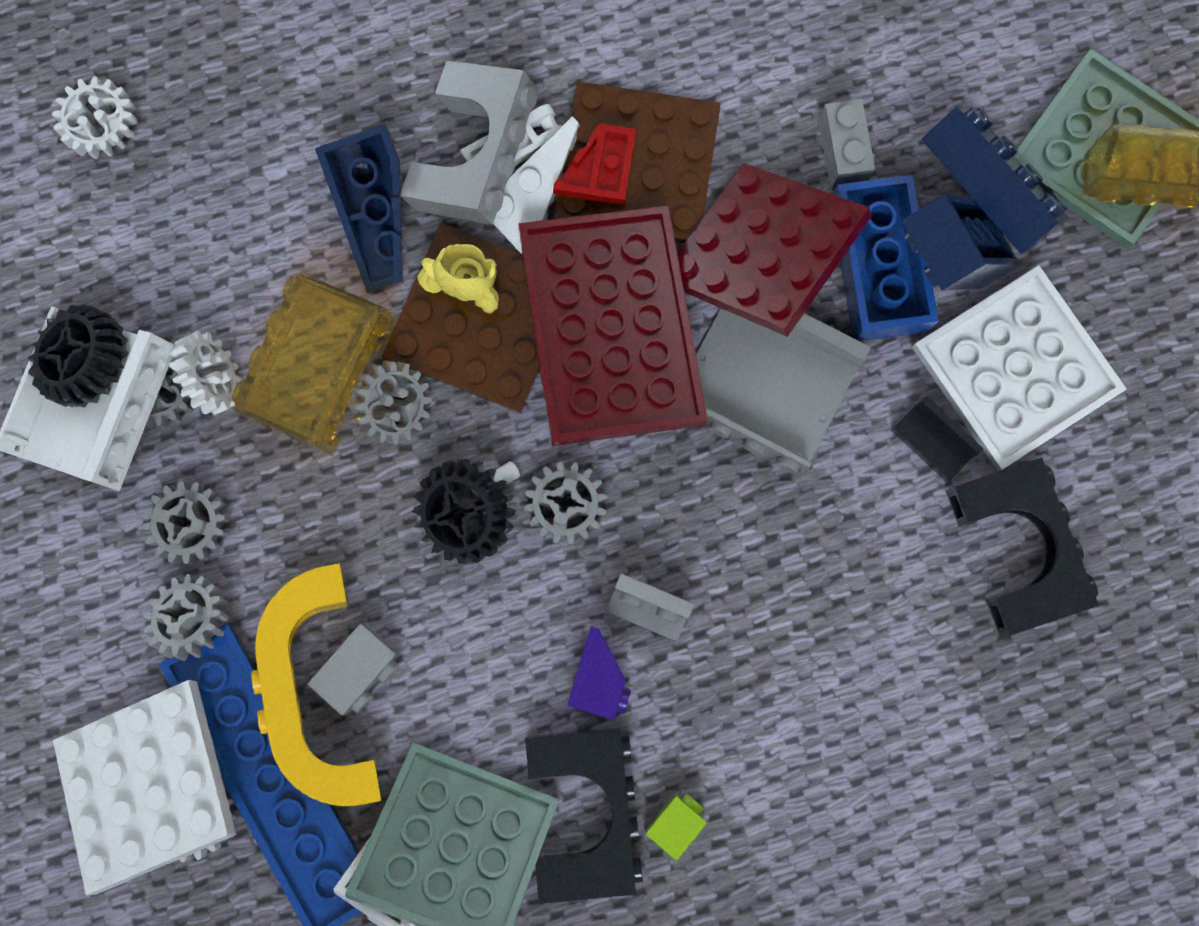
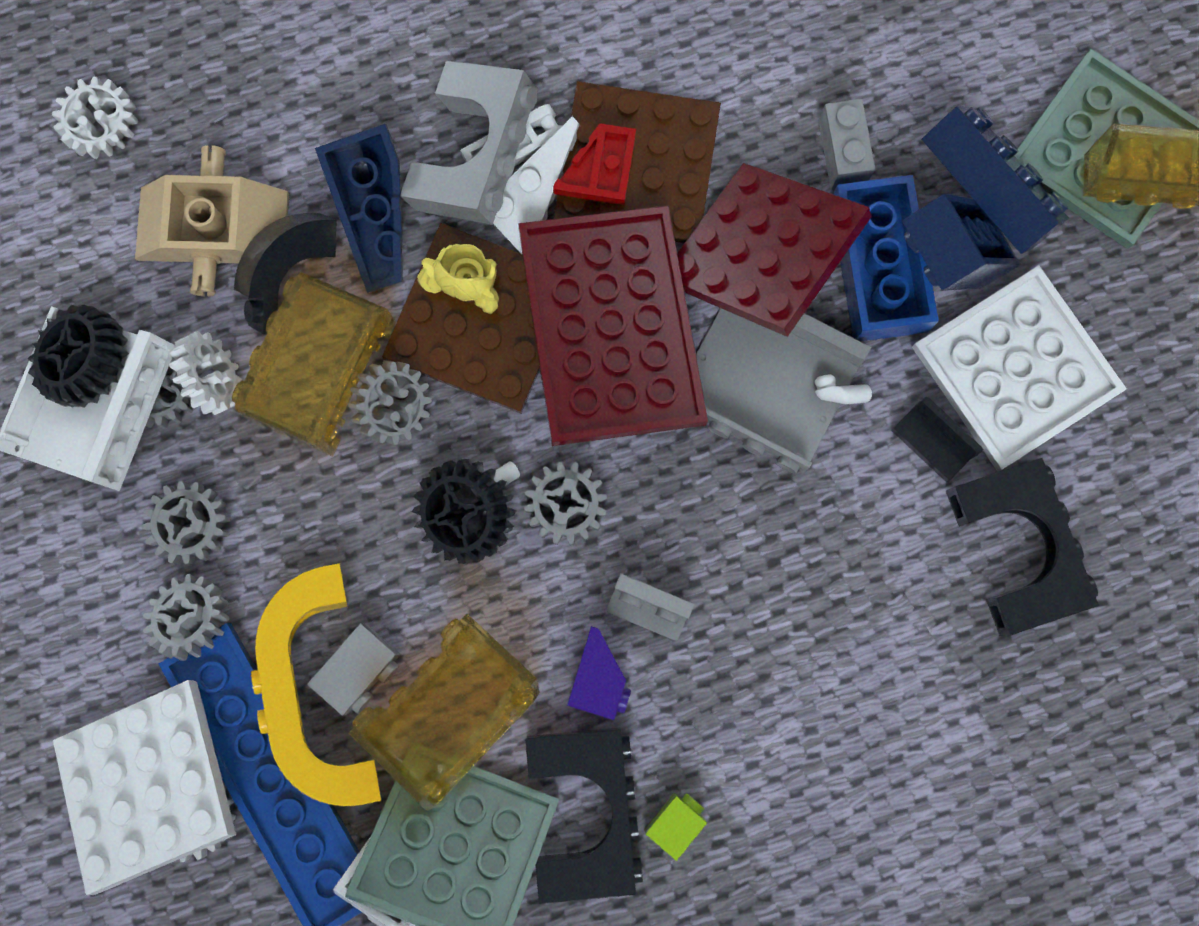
none -> tan slope [135,145,289,297]
none -> black arch [234,213,337,335]
none -> clear yellow windscreen [349,614,540,811]
none -> white arm [815,374,872,405]

